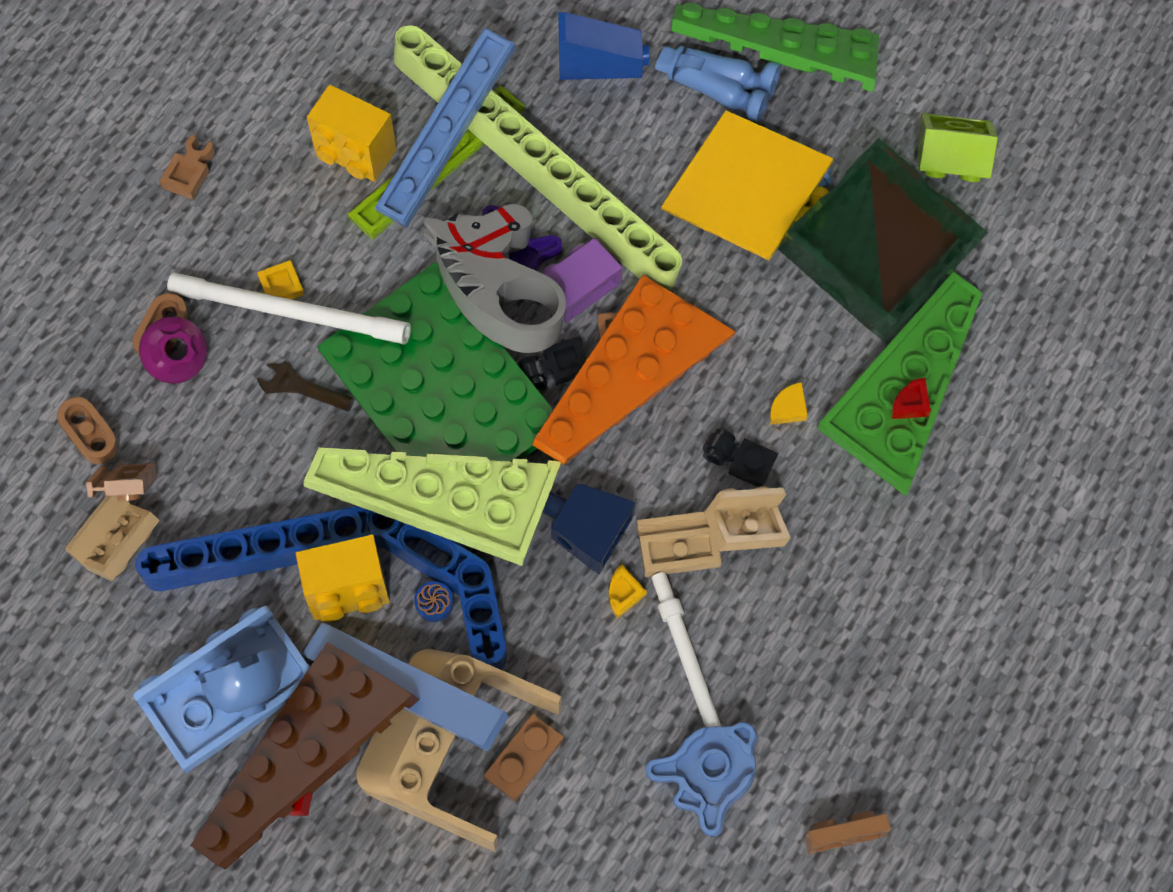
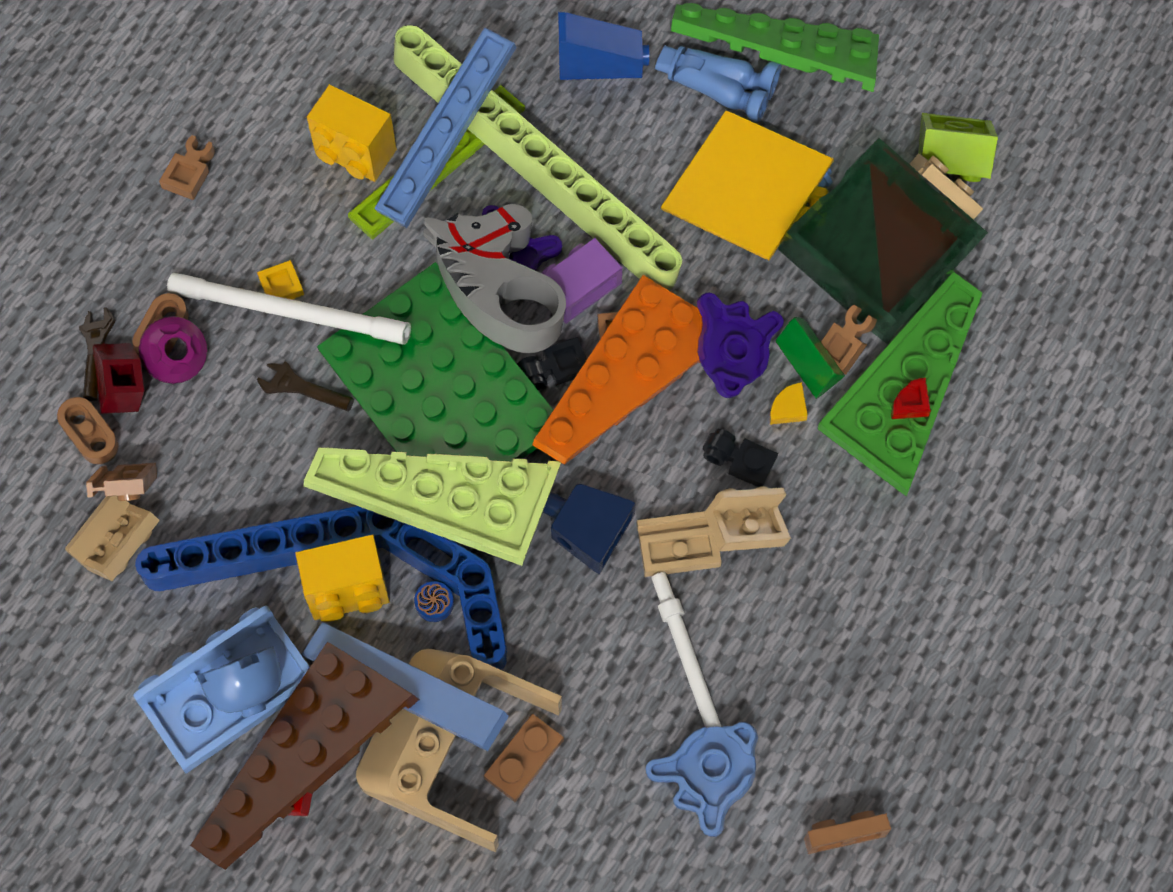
yellow tile [608,564,647,619] -> none
none -> dark brown piece [79,307,116,401]
none -> dark red slope [93,343,144,414]
none -> dark purple tile [697,292,784,398]
none -> green slope [775,317,845,399]
none -> medium nougat plate [821,305,877,375]
none -> tan plate [910,153,983,220]

